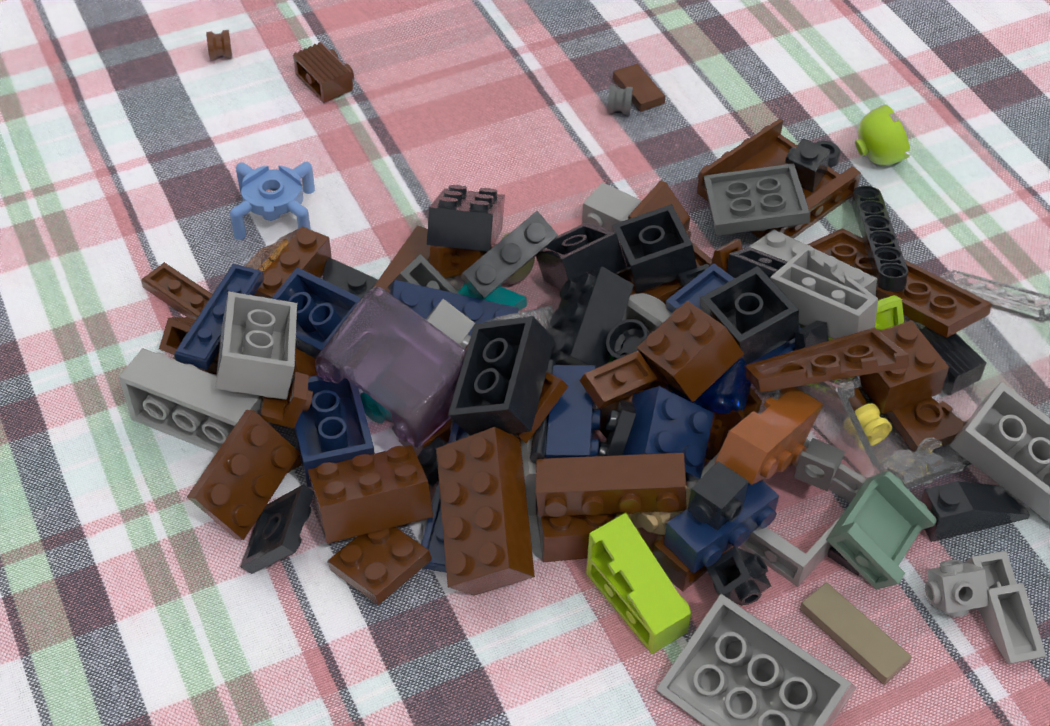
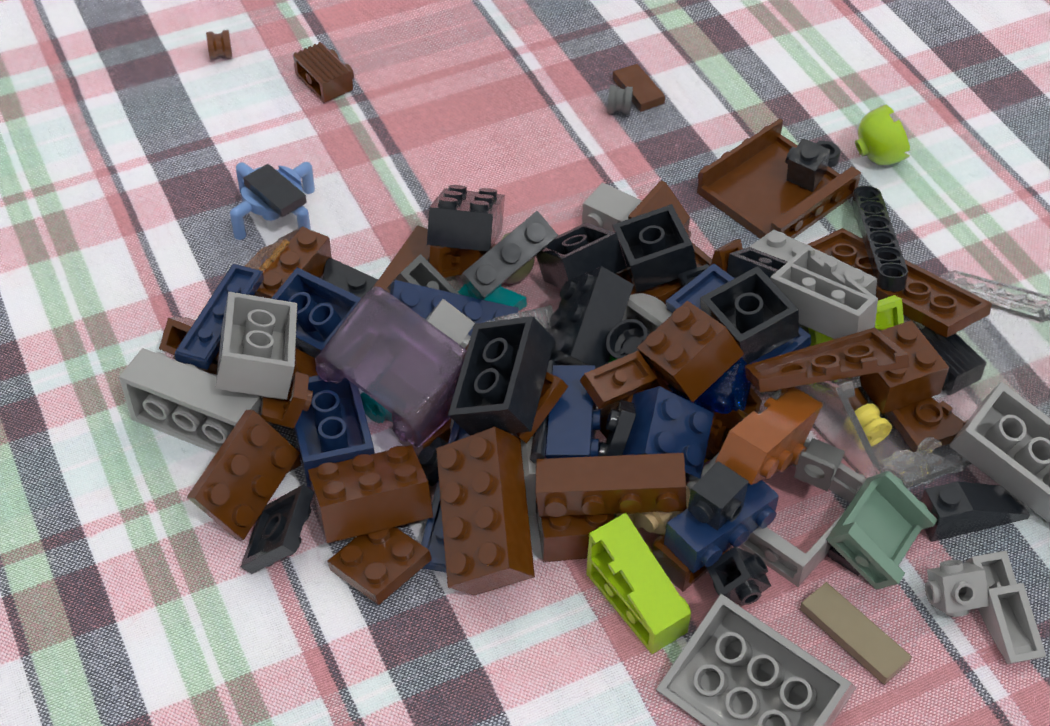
reddish brown tile [141,262,213,320] -> none
dark grey plate [704,163,810,236] -> none
black tile [794,321,829,350] -> none
none -> black tile [243,164,307,217]

